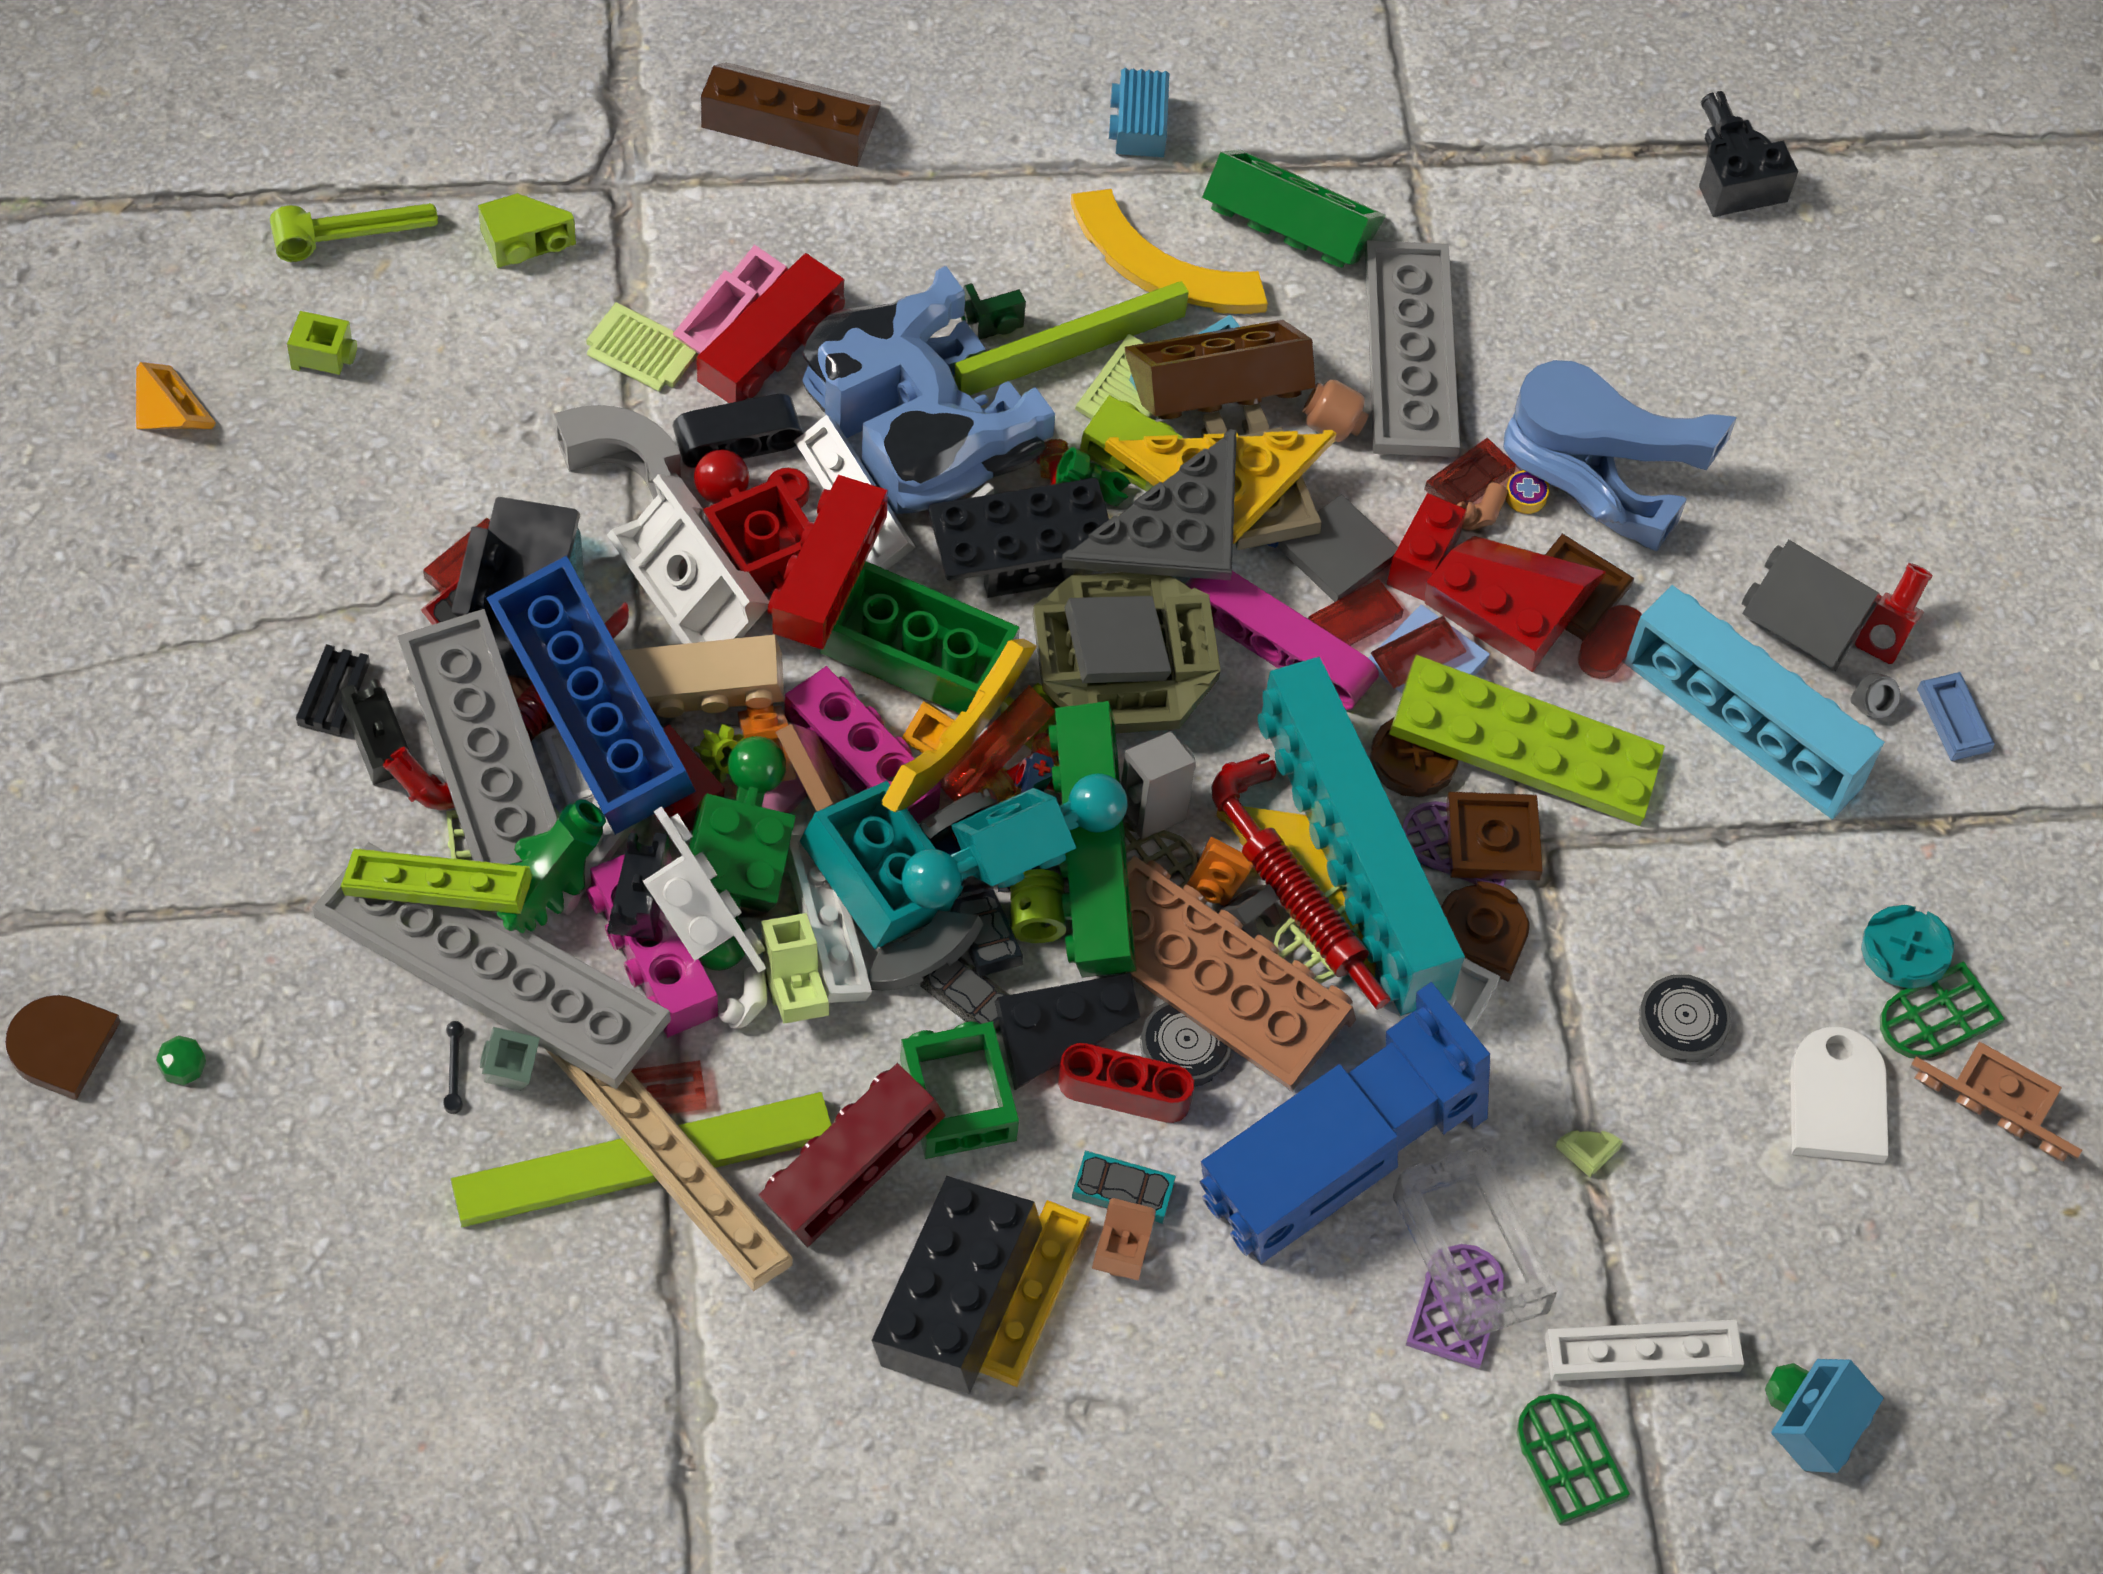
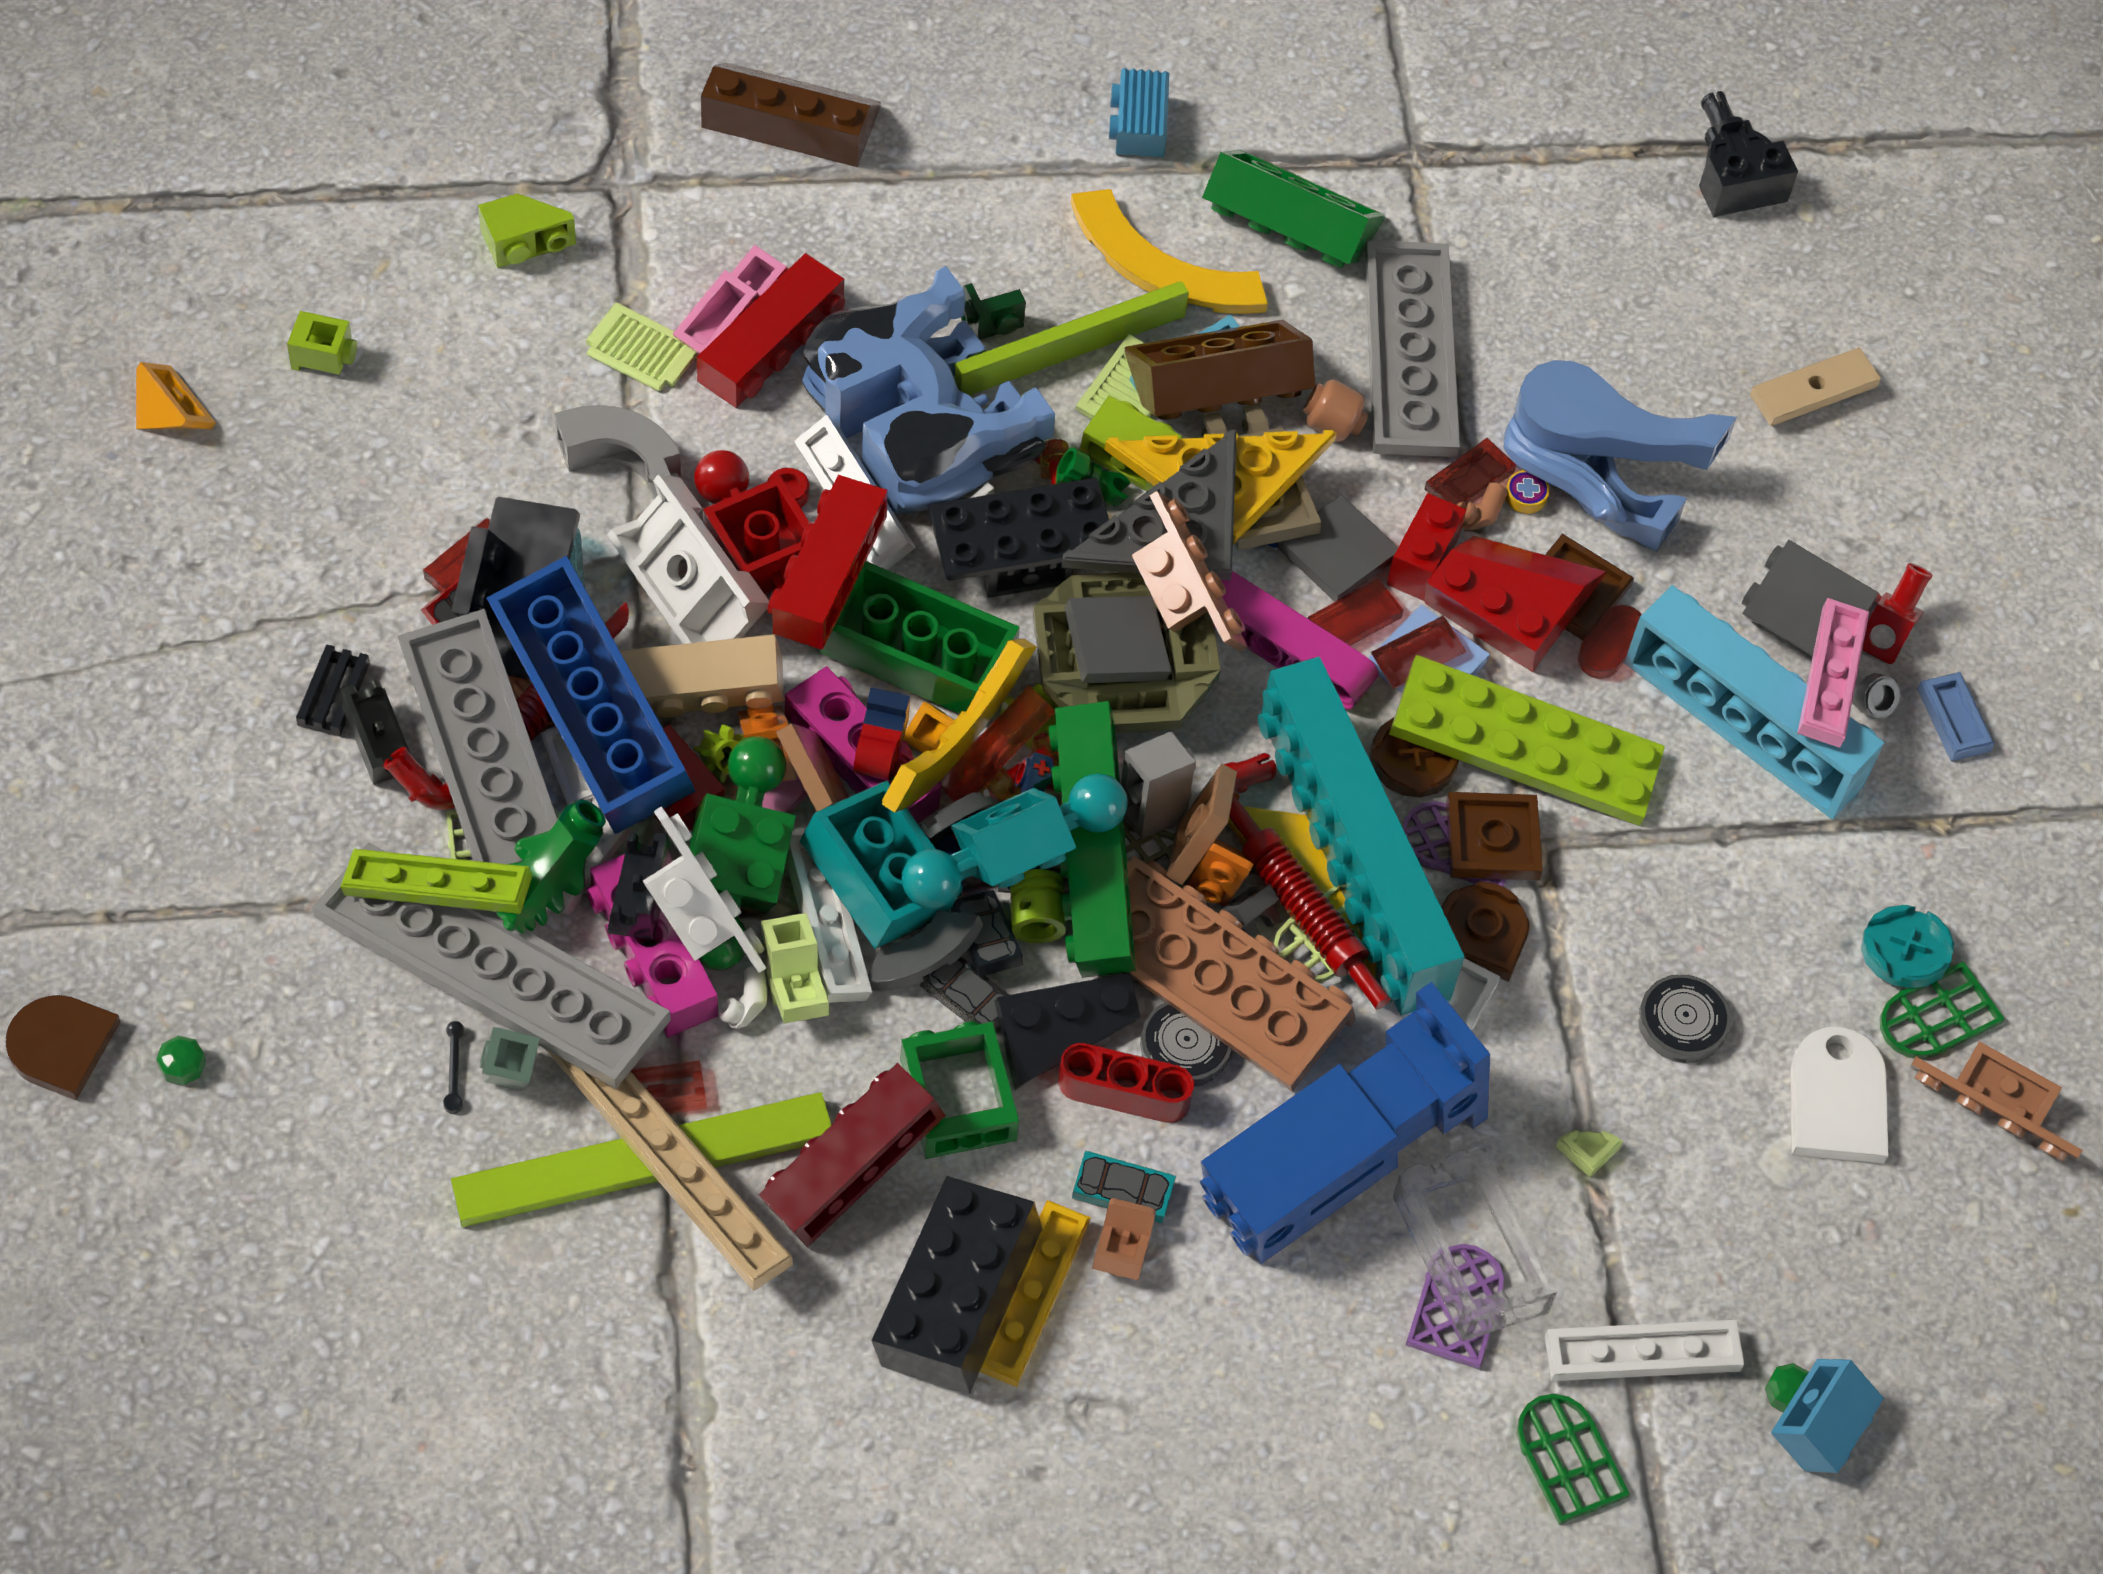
lime axle [269,203,438,262] -> none
black beam [672,394,803,468] -> none
none -> leg [853,687,910,781]
none -> bracket [1132,491,1248,652]
none -> medium nougat tile [1166,763,1237,885]
none -> tan tile [1750,347,1881,426]
none -> bright pink tile [1797,598,1869,748]

